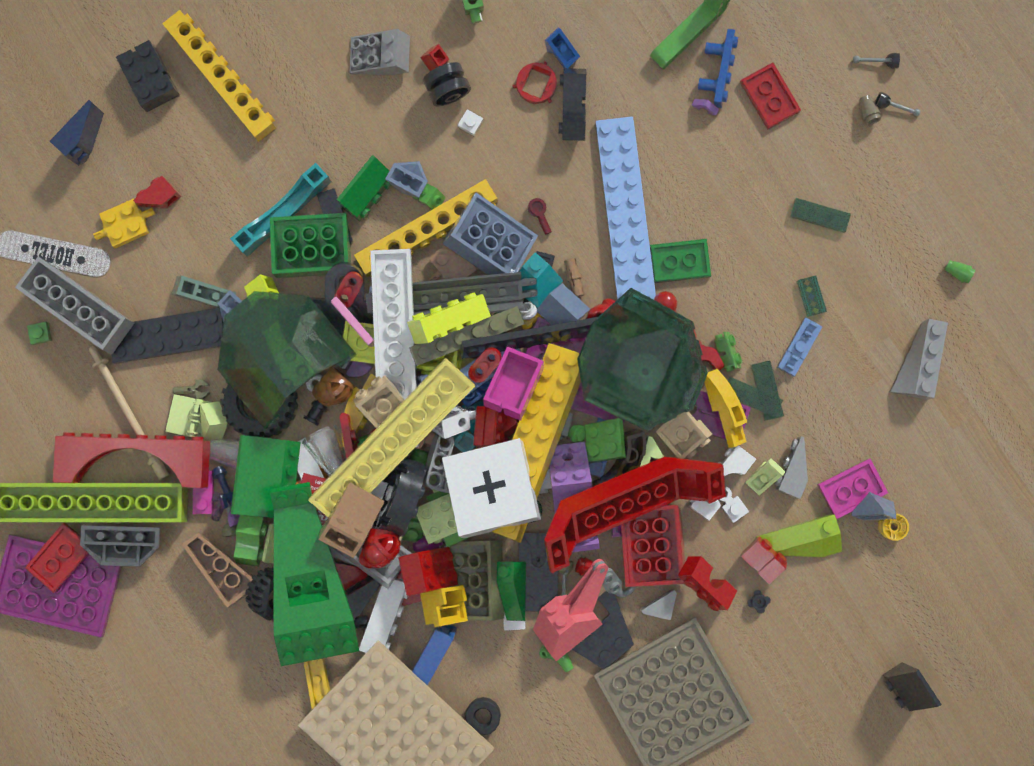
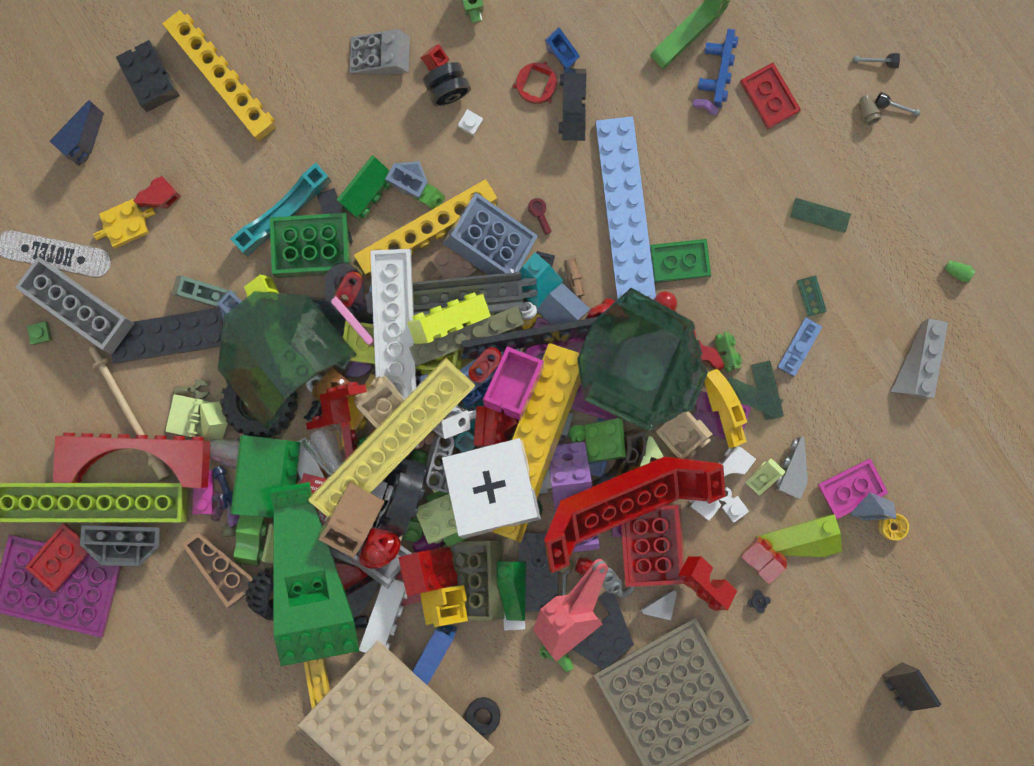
none -> red bracket [306,382,367,430]

